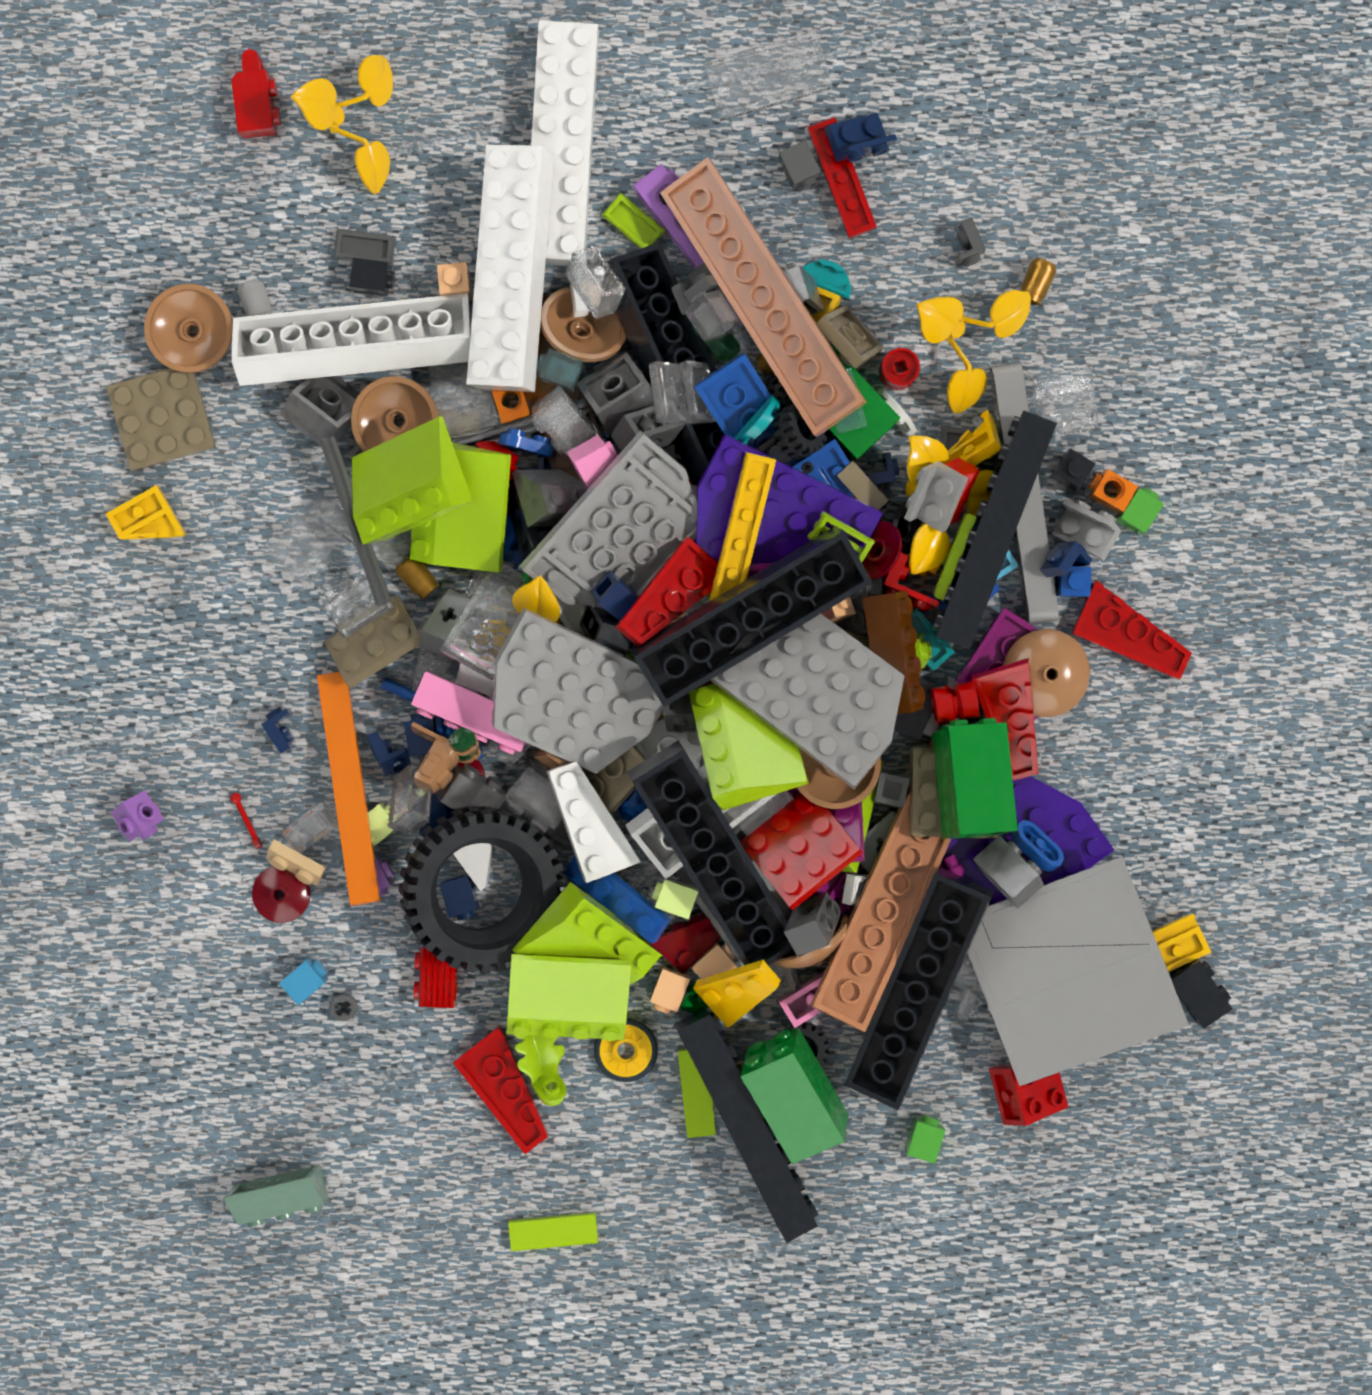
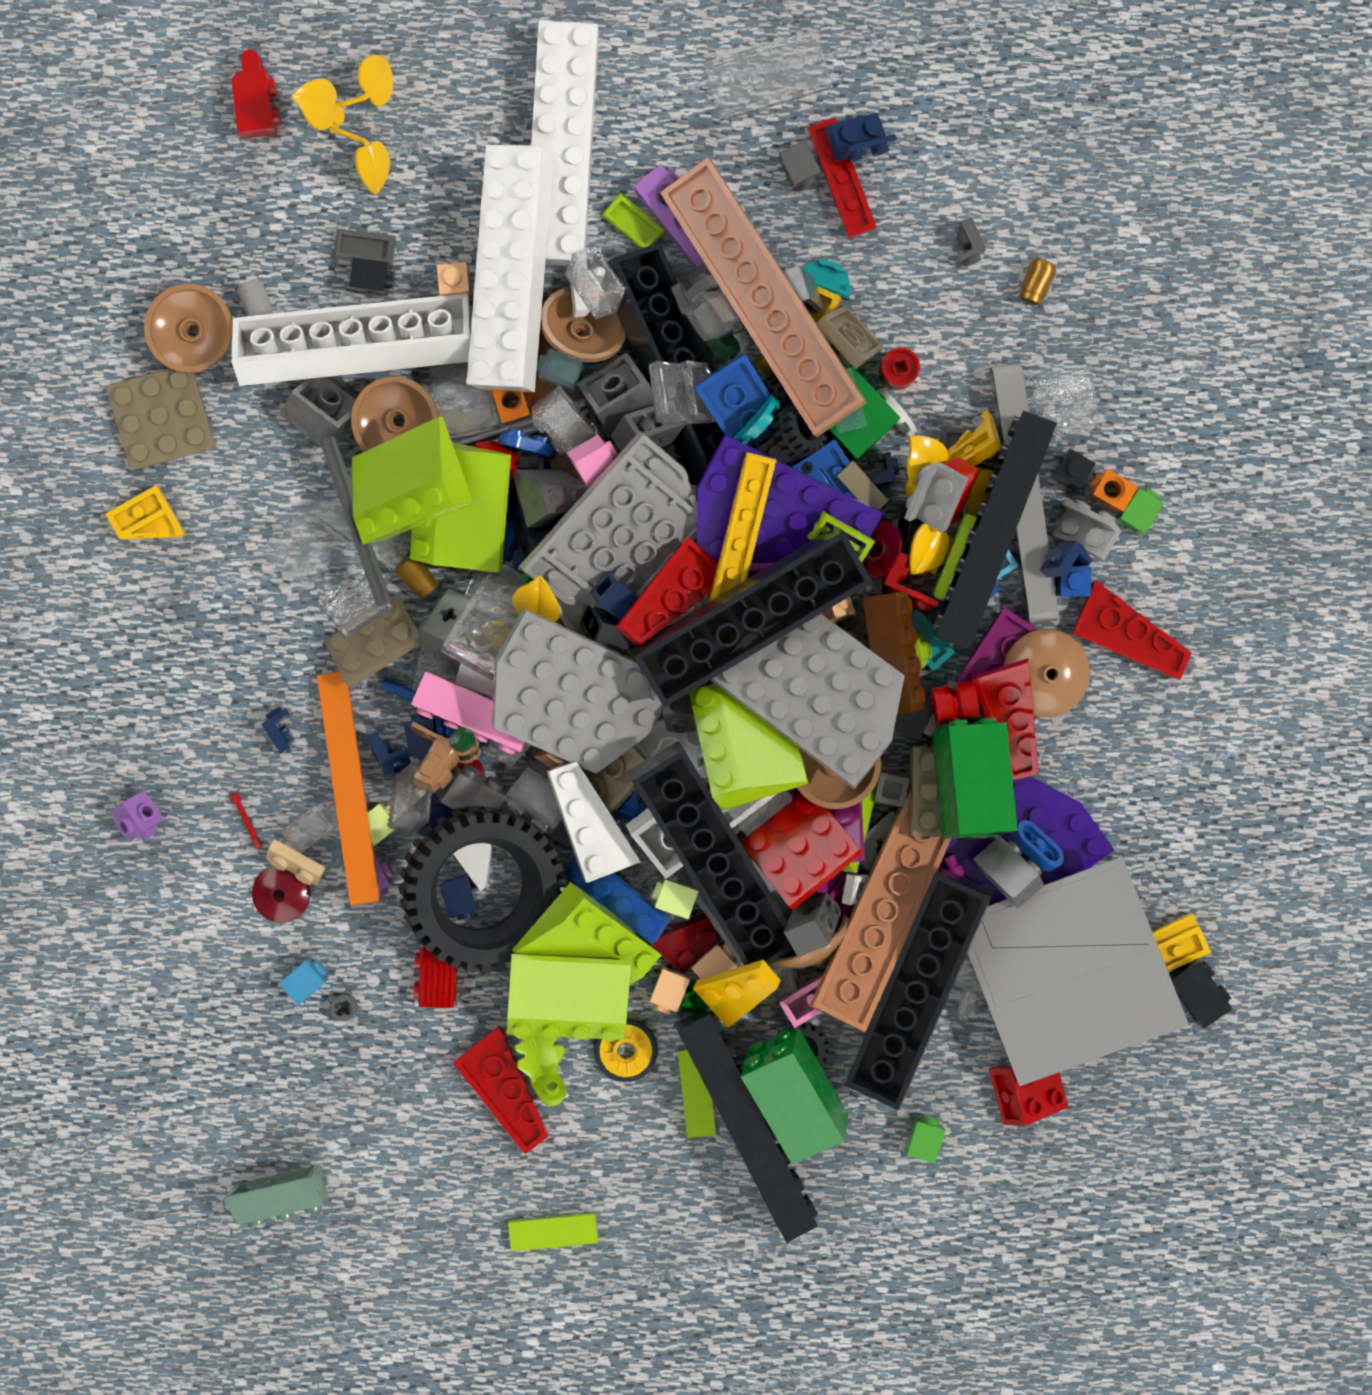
yellow plant [916,290,1031,414] -> none

